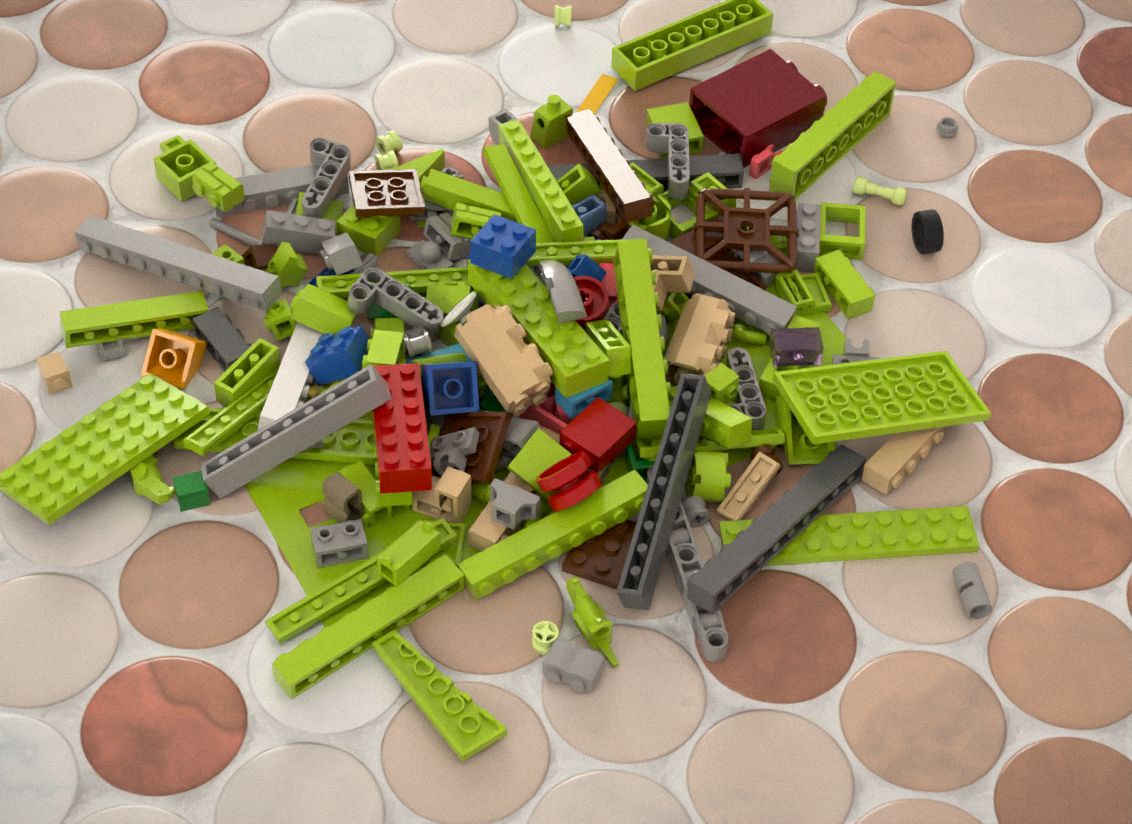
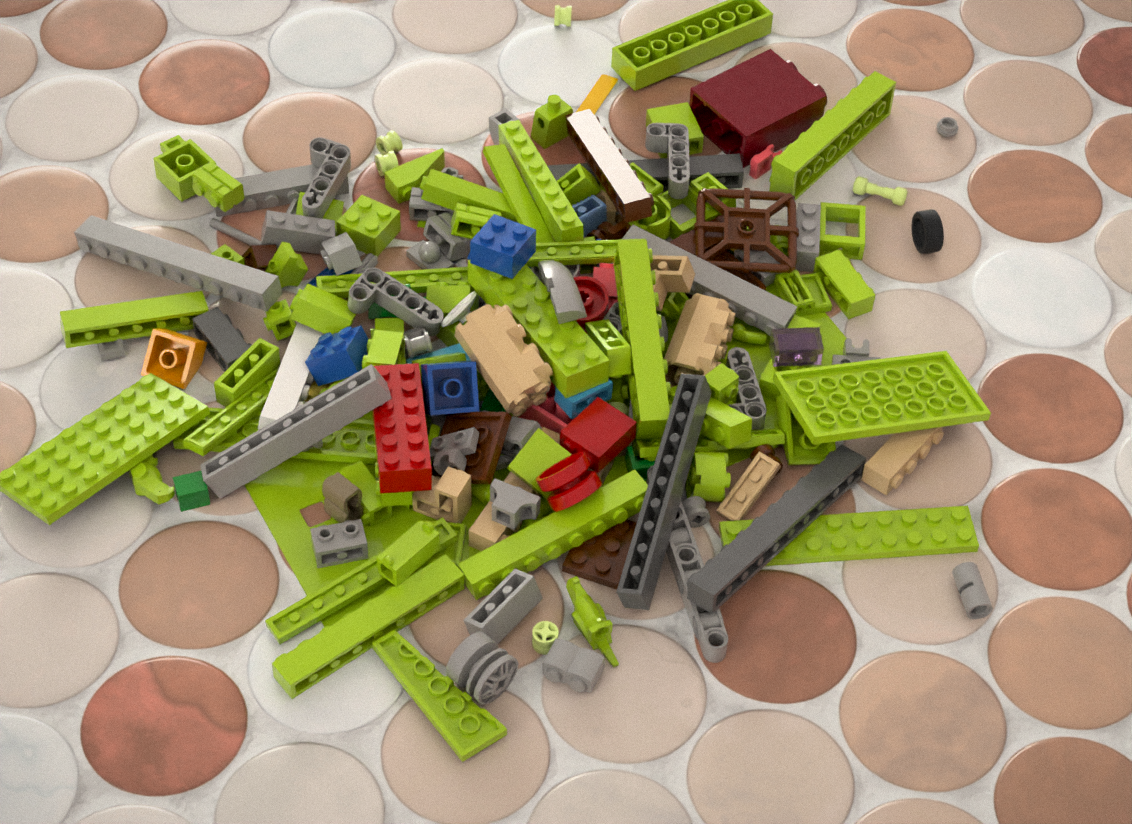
tan brick [36,351,73,394] -> none
plate [349,169,425,218] -> none
blue panel [567,255,606,282] -> none
none -> light grey wheel [446,631,519,705]
none -> light grey brick [463,569,543,645]

